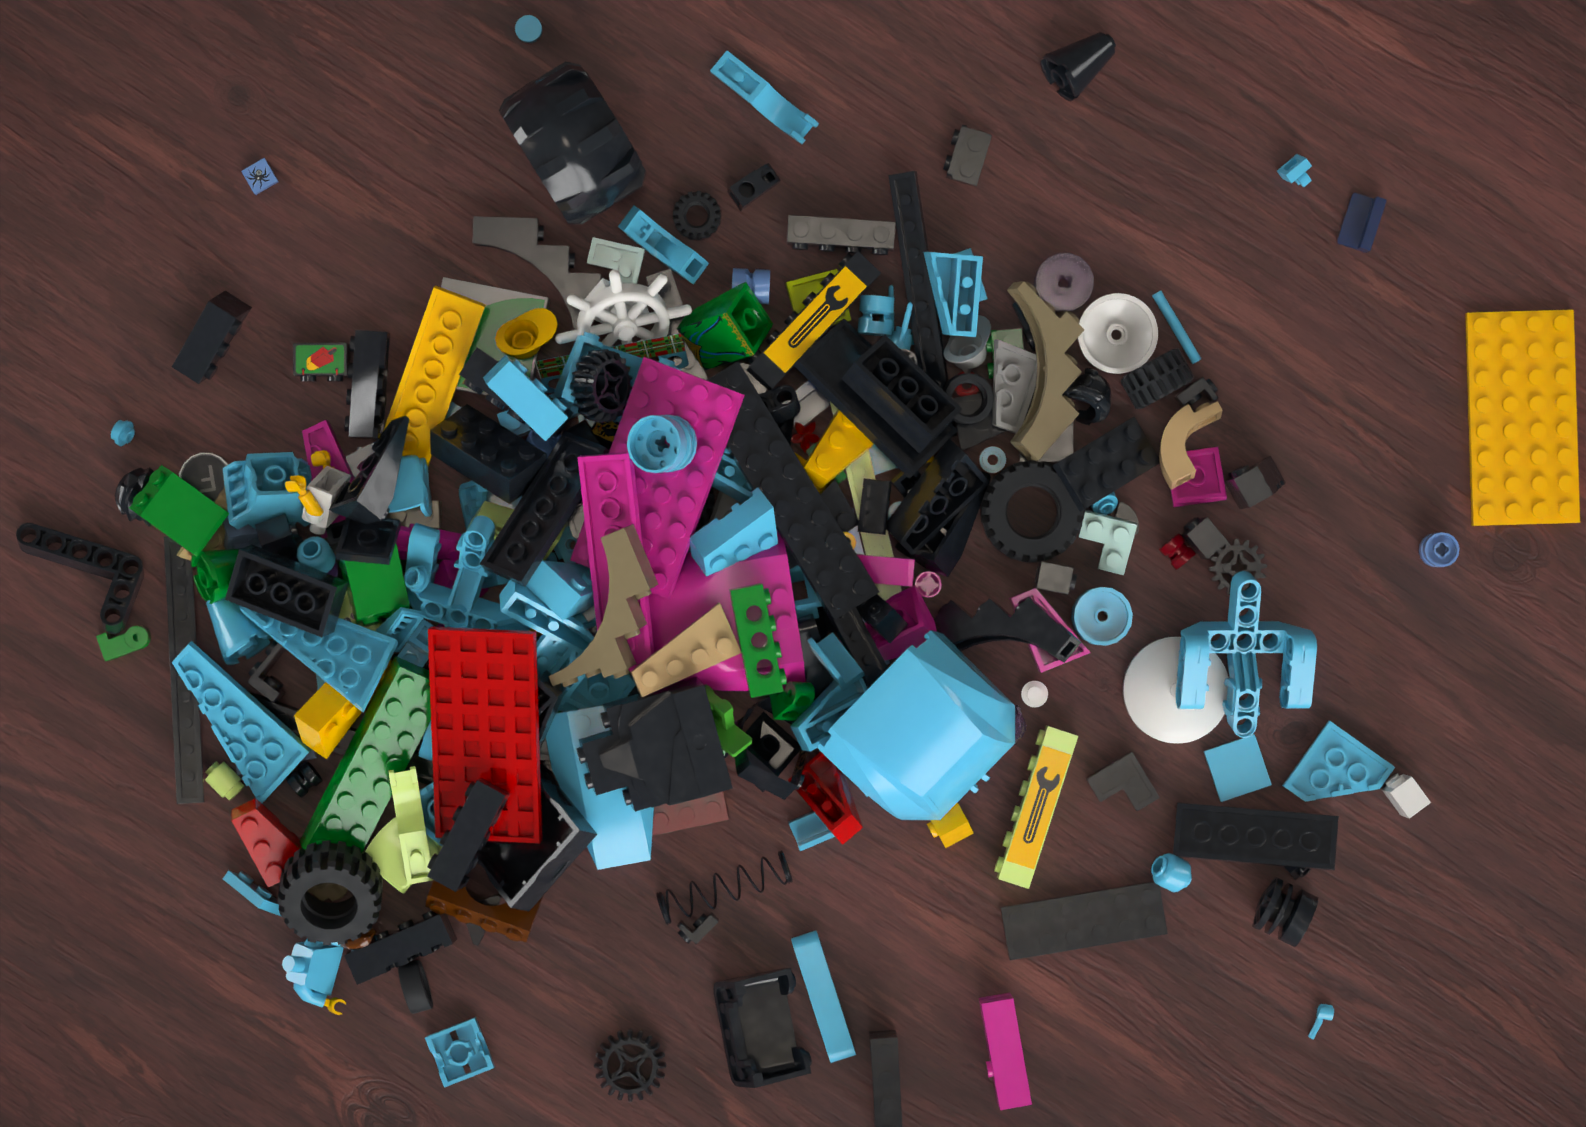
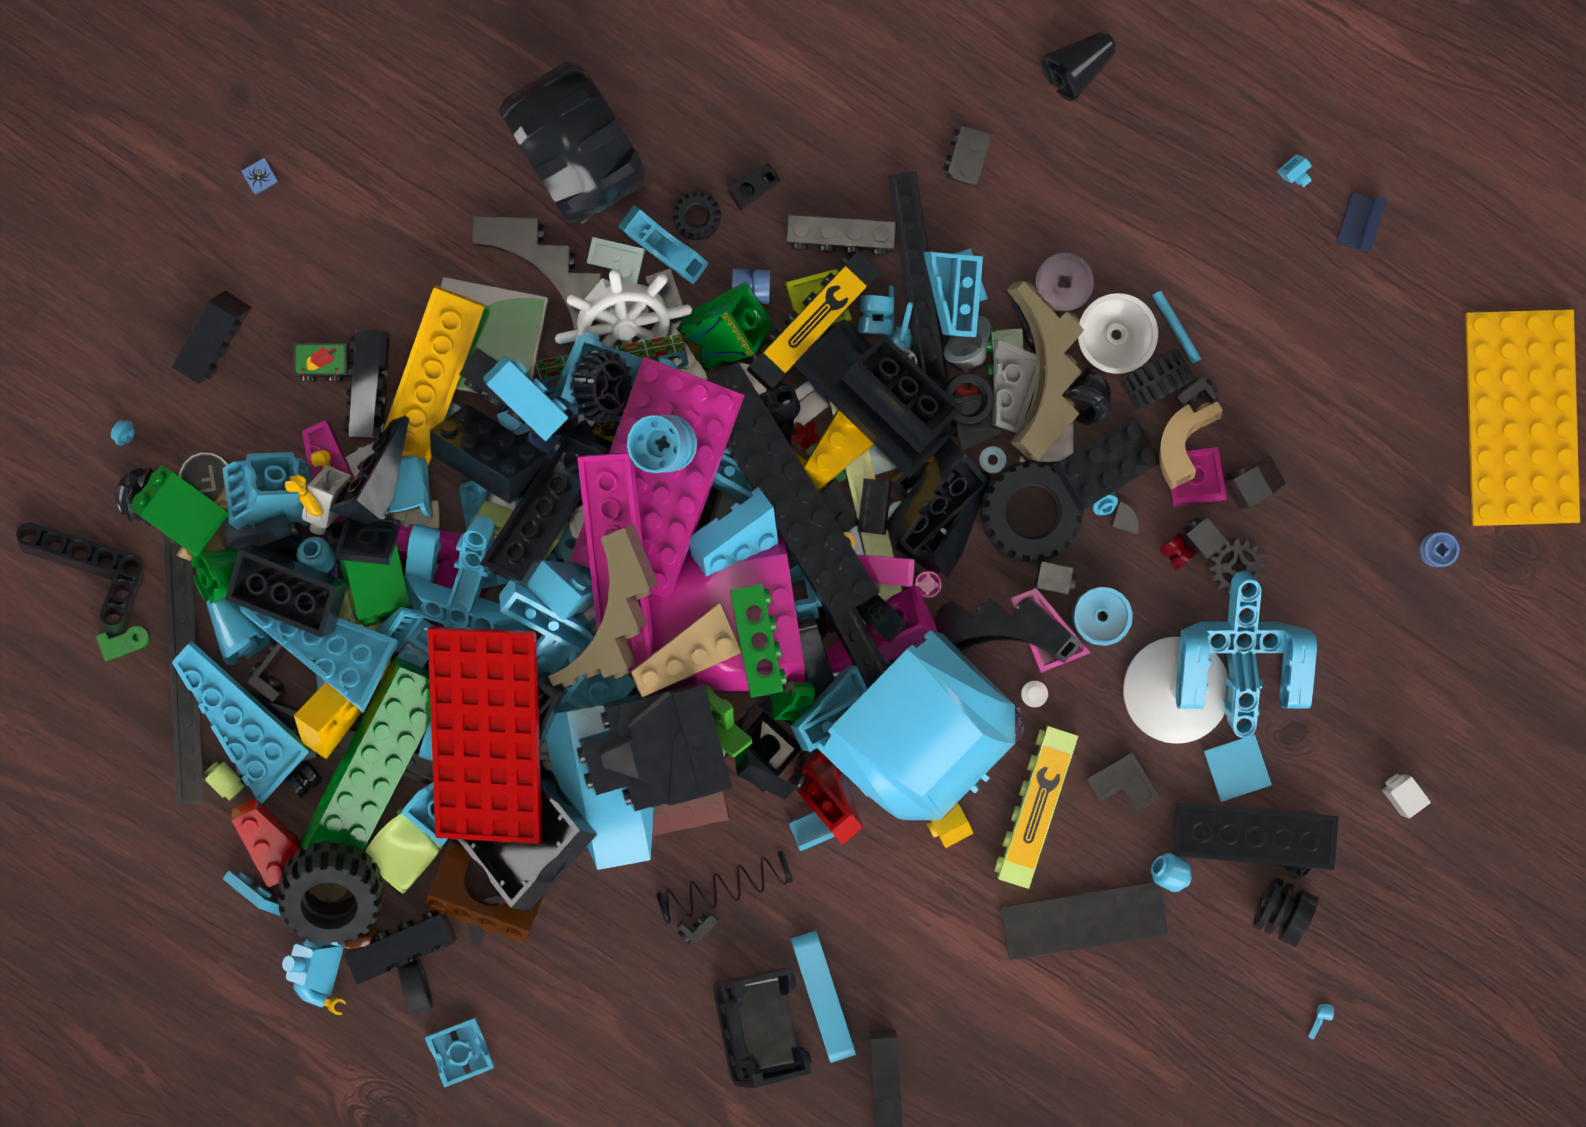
yellowish green piece [388,766,433,885] -> none
medium azure plate [404,565,429,593] -> none
black wedge [427,778,510,892] -> none
yellow piece [495,308,558,359] -> none
medium azure tile [515,15,542,43] -> none
black gear [594,1029,667,1102] -> none
medium azure piece [710,51,819,144] -> none
medium azure panel [807,632,865,691] -> none
dark pink brick [979,993,1032,1110] -> none
light aqua plate [1079,510,1137,575] -> none
medium azure plate [1282,720,1395,802] -> none

